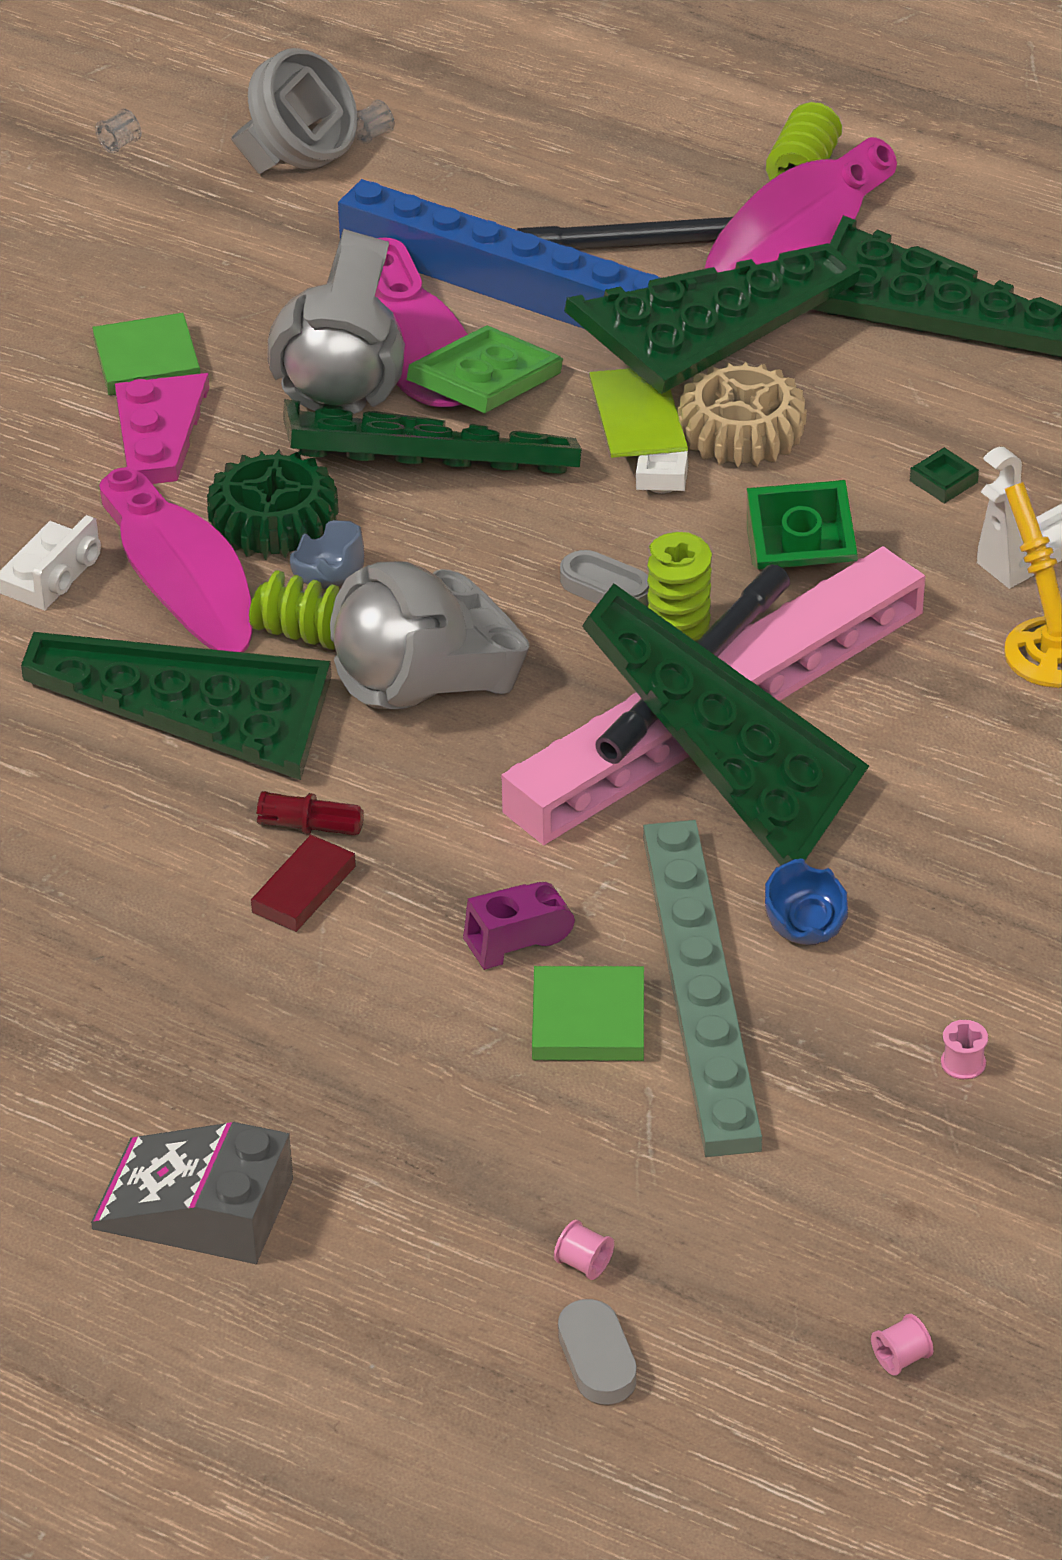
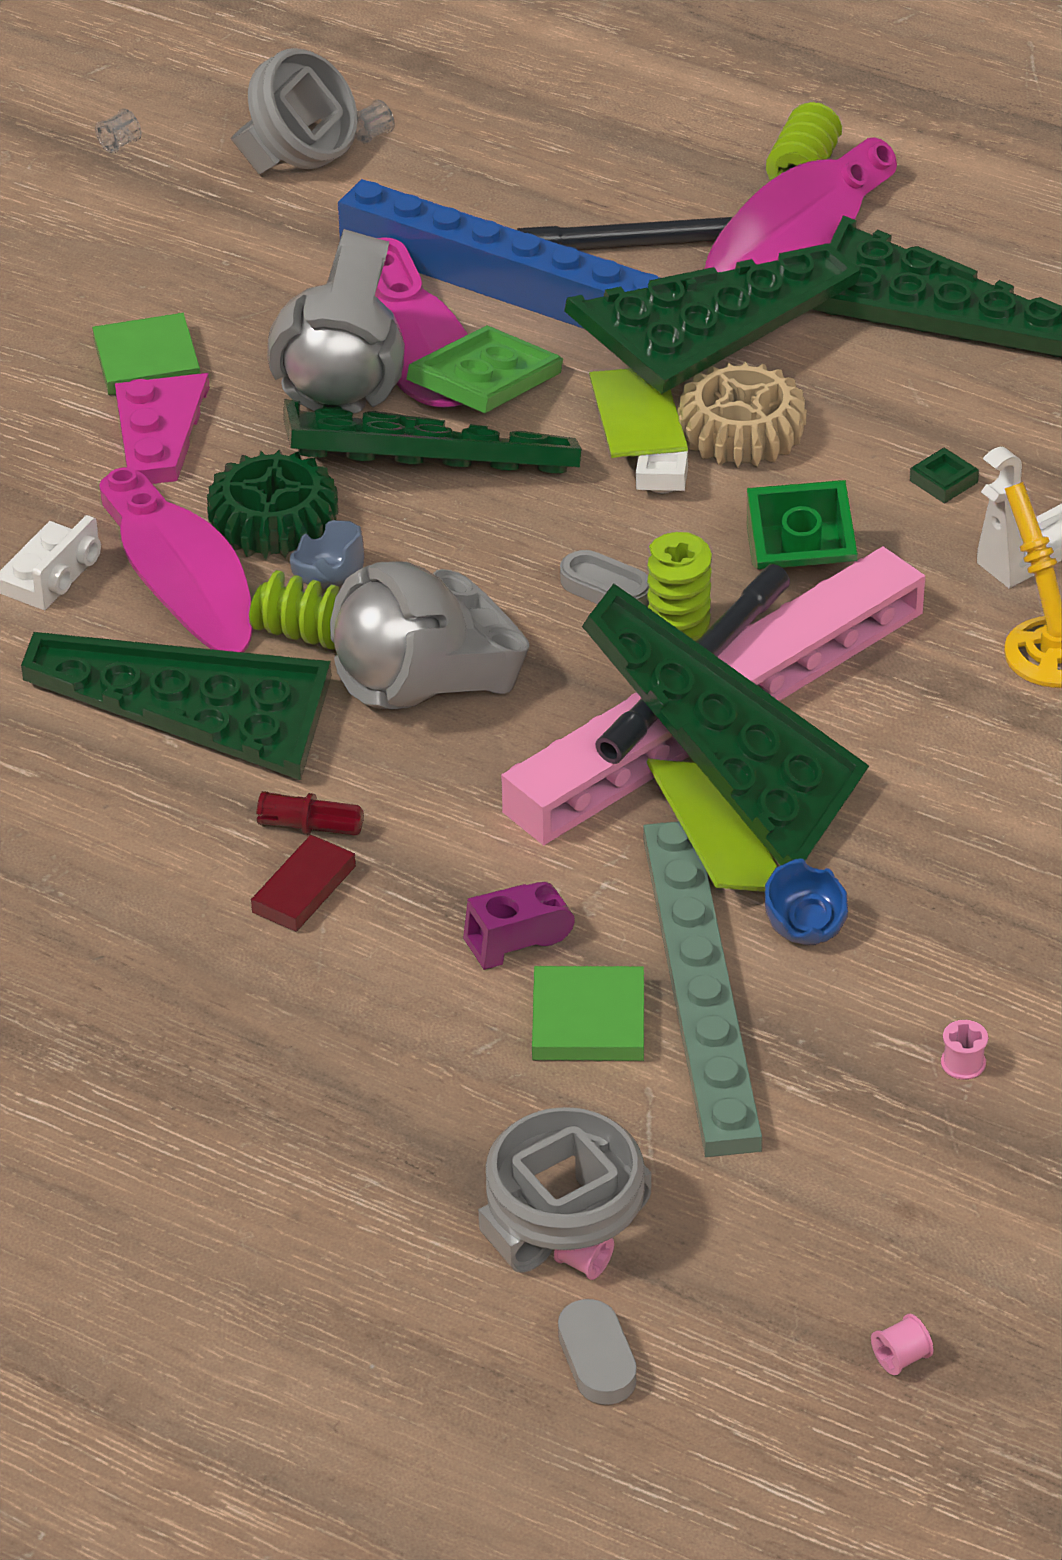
dark grey slope [91,1122,293,1265] -> none
none -> light grey piece [478,1107,651,1273]
none -> lime piece [646,758,777,892]

